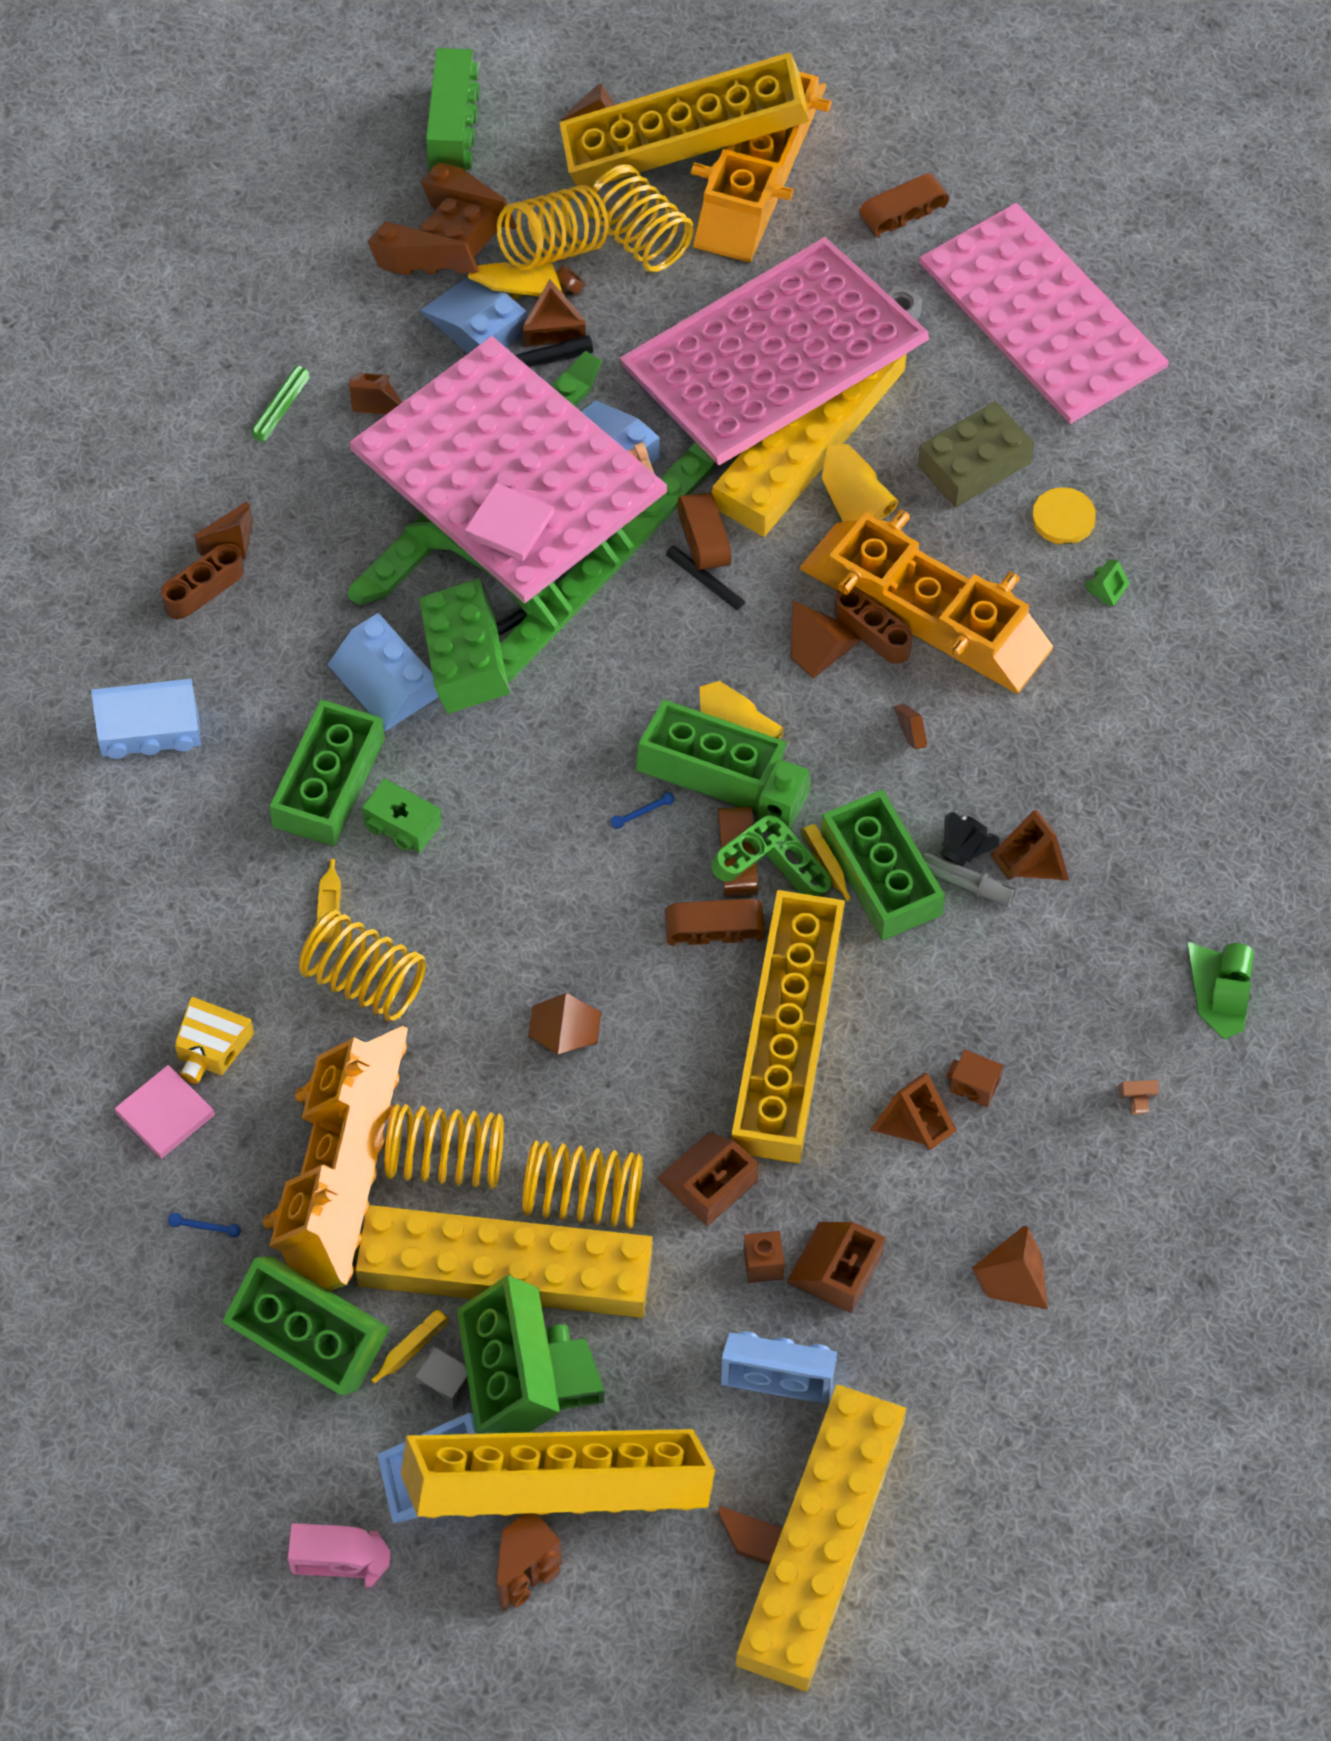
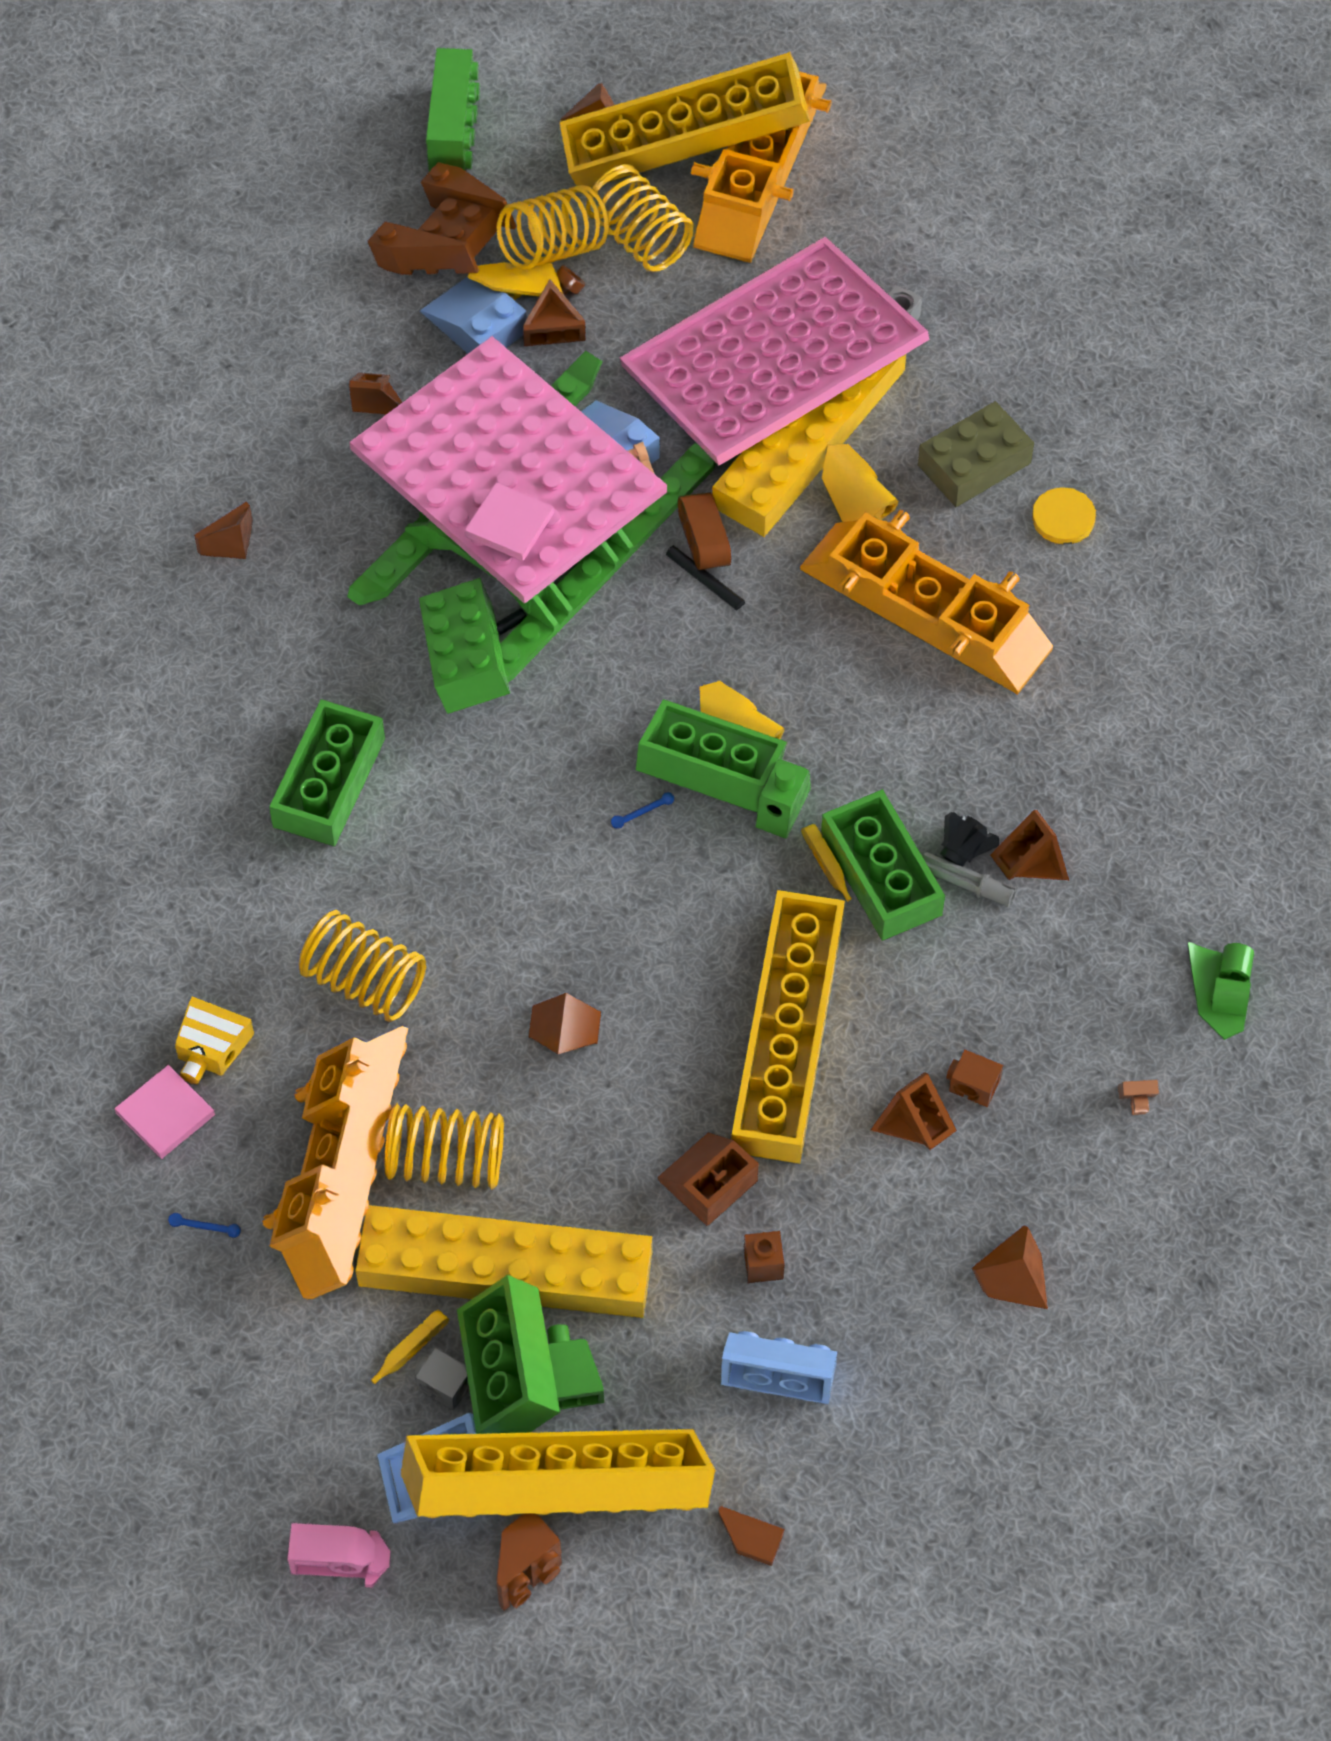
light blue slope [91,679,201,759] -> none
dark orange beam [161,543,244,619] -> none
bright green brick [222,1256,390,1396] -> none
bright green axle [251,366,309,442] -> none
yellow piece [316,859,341,943] -> none
light blue slope [328,613,438,731] -> none
bright green brick [362,778,442,853] -> none
black piece [515,335,593,367] -> none
yellow piece [522,1140,643,1230] -> none
dark orange beam [665,899,766,946] -> none
bright green beam [710,815,832,897] -> none
dark orange beam [718,806,758,896] -> none
yellow brick [736,1384,907,1692] -> none
dark orange slope [787,1222,885,1314] -> none
dark orange slope [791,601,860,678] -> none
dark orange beam [834,586,913,664] -> none
dark orange beam [859,173,950,237] -> none
dark orange tile [893,703,928,750] -> none
bright pink plate [919,203,1169,424] -> none
bright green tile [1084,559,1130,606] -> none

